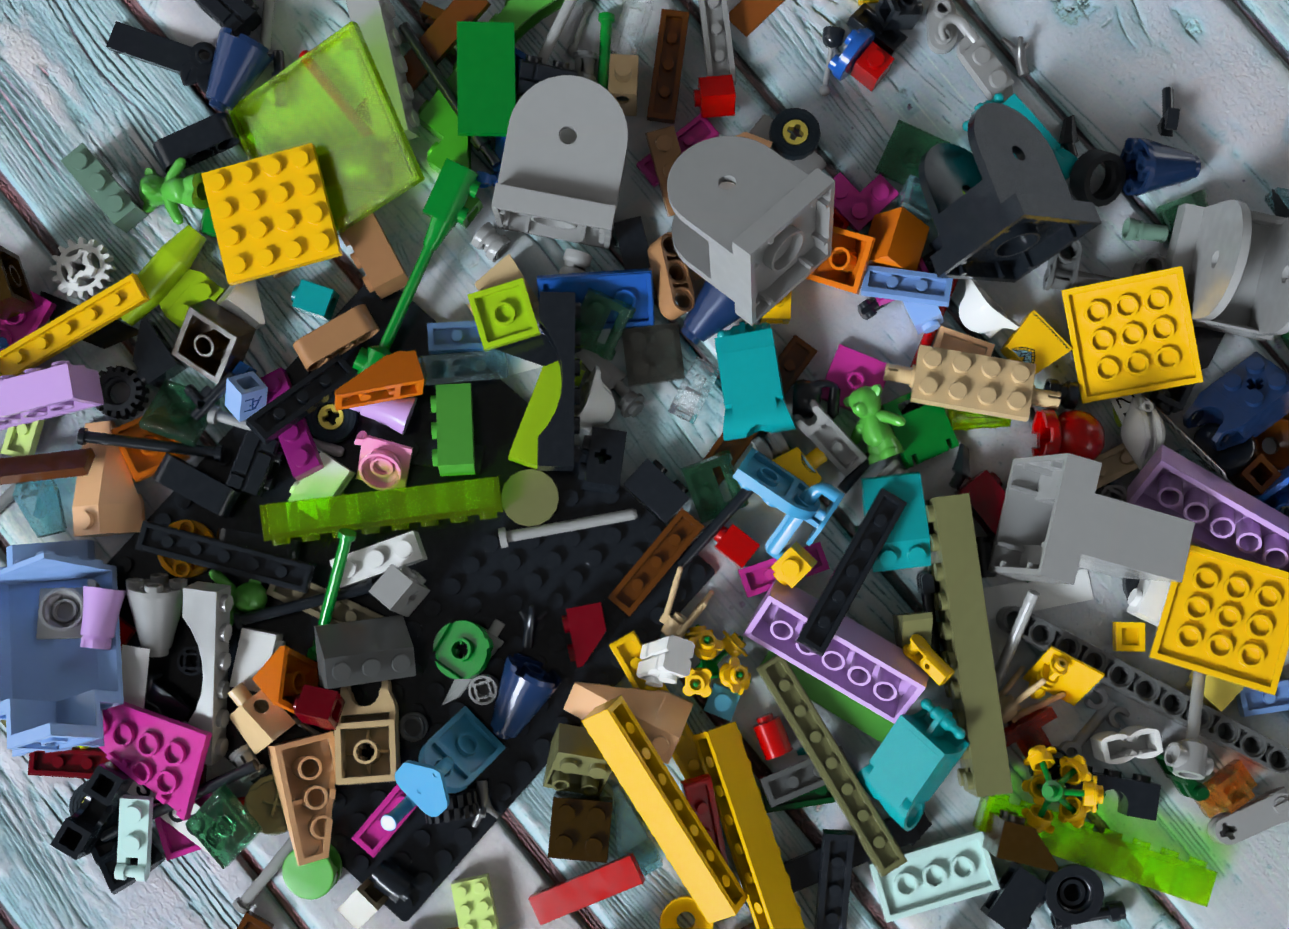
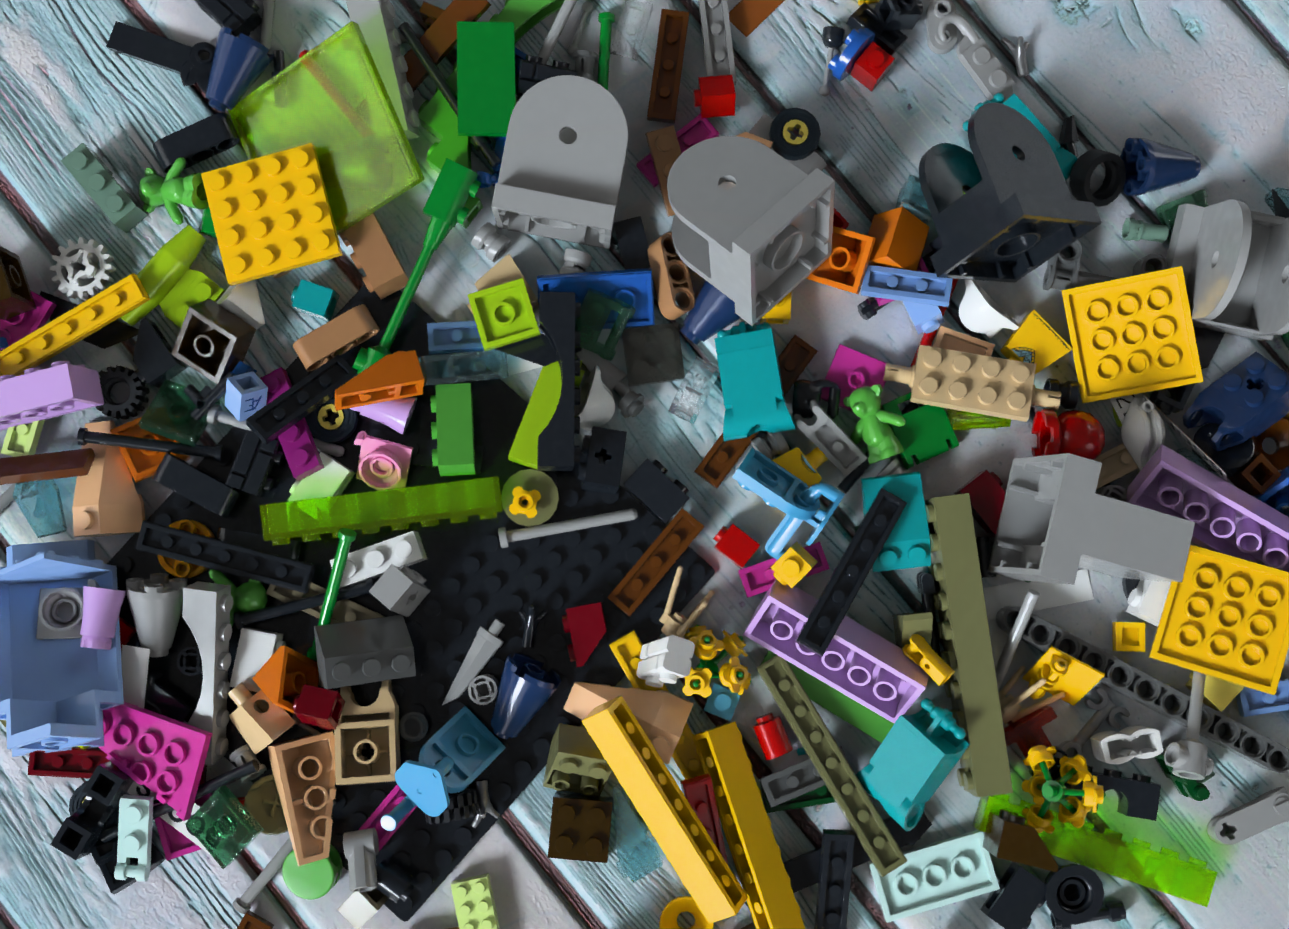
green plate [433,620,494,679] -> none
red tile [528,853,645,925] -> none
tan torso [608,54,639,116] -> none
black bar [676,488,754,569] -> none
clear green plate [681,450,749,523] -> none
dark pink plate [833,172,899,233] -> none
clear green plate [875,120,950,195] -> none
black bar [949,443,971,490] -> none
black bar [1157,87,1180,137] -> none
clear orange brick [1194,759,1258,818] -> none
none -> light grey piece [343,828,379,892]
none -> yellow plate [509,486,541,518]

